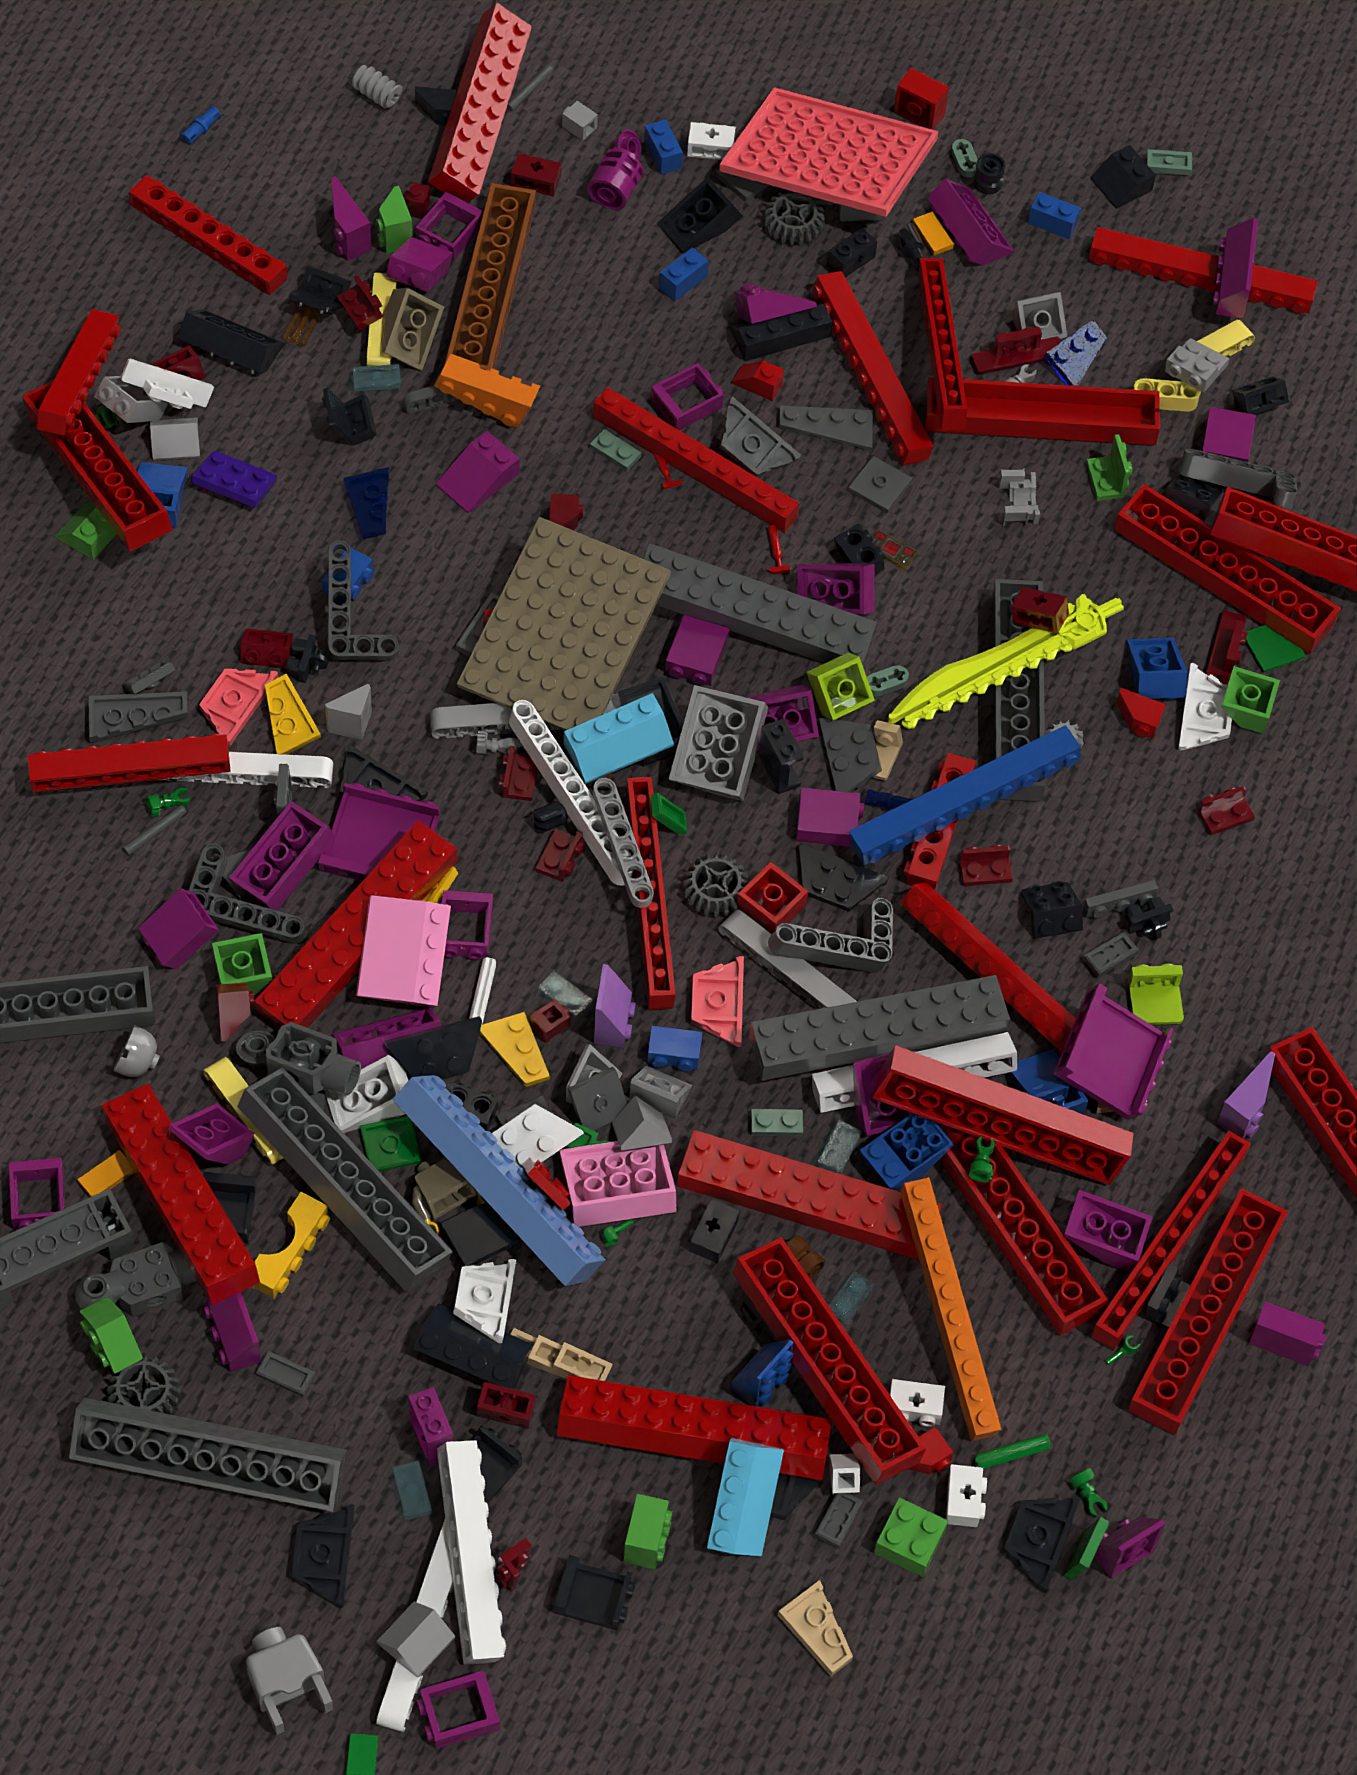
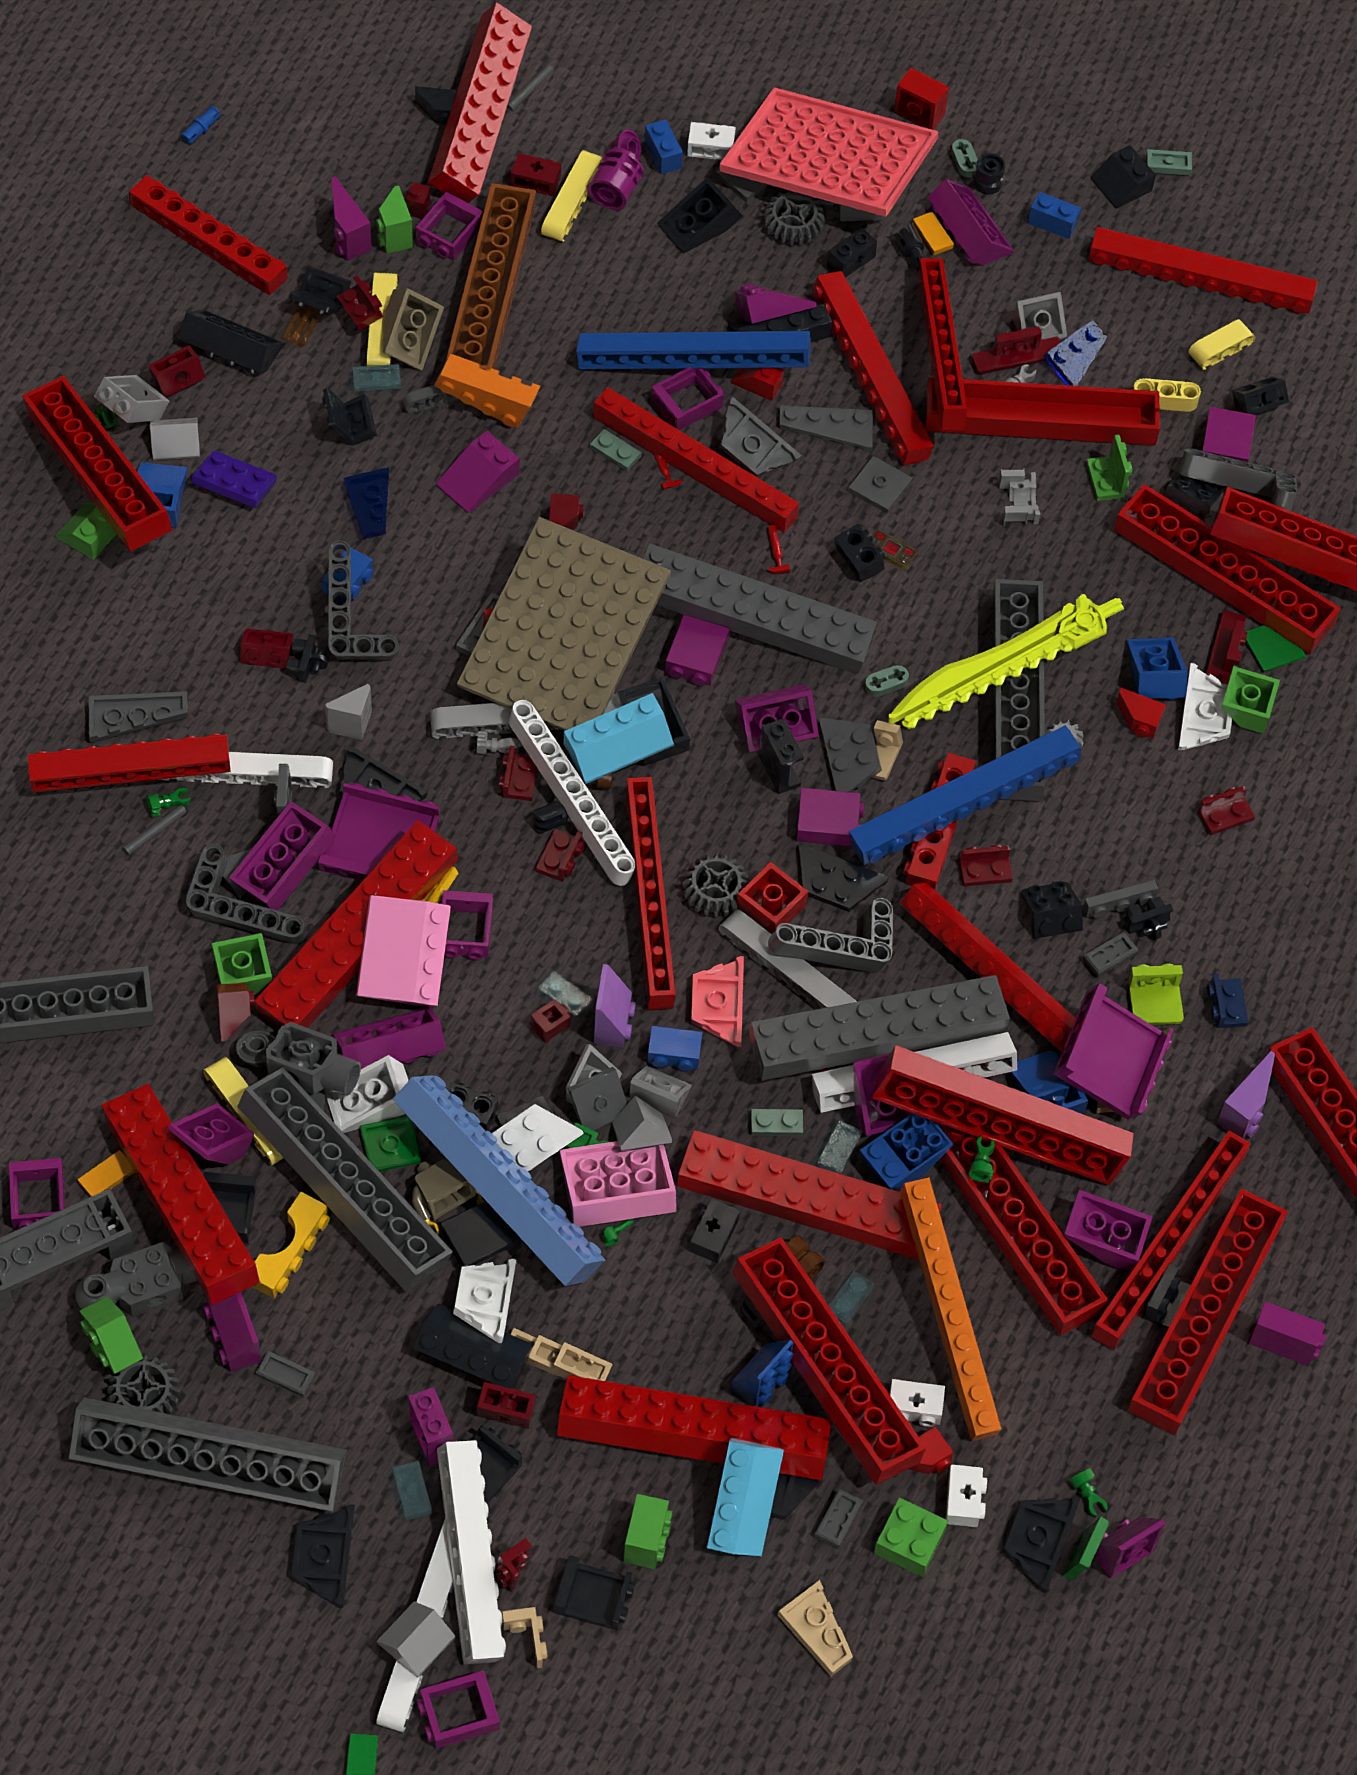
red brick [37,309,121,436] -> none
light grey cylinder [113,1025,160,1077] -> none
white bracket [121,359,214,409] -> none
dark grey plate [123,660,175,694] -> none
magenta brick [139,888,219,969] -> none
coral wing [199,669,279,747] -> none
light grey piece [246,1627,333,1735] -> none
yellow wing [265,674,321,755] -> none
light grey piece [352,65,403,108] -> none
black wing [385,1016,482,1079] -> none
magenta brick [386,237,453,292] -> none
white axle [469,957,496,1024] -> none
yellow wing [479,1012,550,1087] -> none
red plate [522,1157,571,1210] -> none
light grey brick [562,101,598,141] -> none
light grey beam [593,778,654,908] -> none
green tile [651,793,687,835] -> none
blue brick [659,247,709,301] -> none
light grey slope [669,685,768,801] -> none
magenta slope [797,563,875,614] -> none
lime brick [806,653,875,720] -> none
white brick [830,1454,860,1493] -> none
clear blue axle [865,789,913,811] -> none
green axle [974,1434,1051,1469] -> none
dark red brick [1011,587,1069,633] -> none
green hand [1105,1335,1140,1365] -> none
light grey plate [1165,338,1229,392] -> none
magenta slope [1213,218,1258,318] -> none
none -> tan bracket [502,1607,547,1668]
none -> light yellow beam [541,150,604,242]
none -> blue brick [577,331,811,369]
none -> dark blue bracket [1207,974,1248,1028]

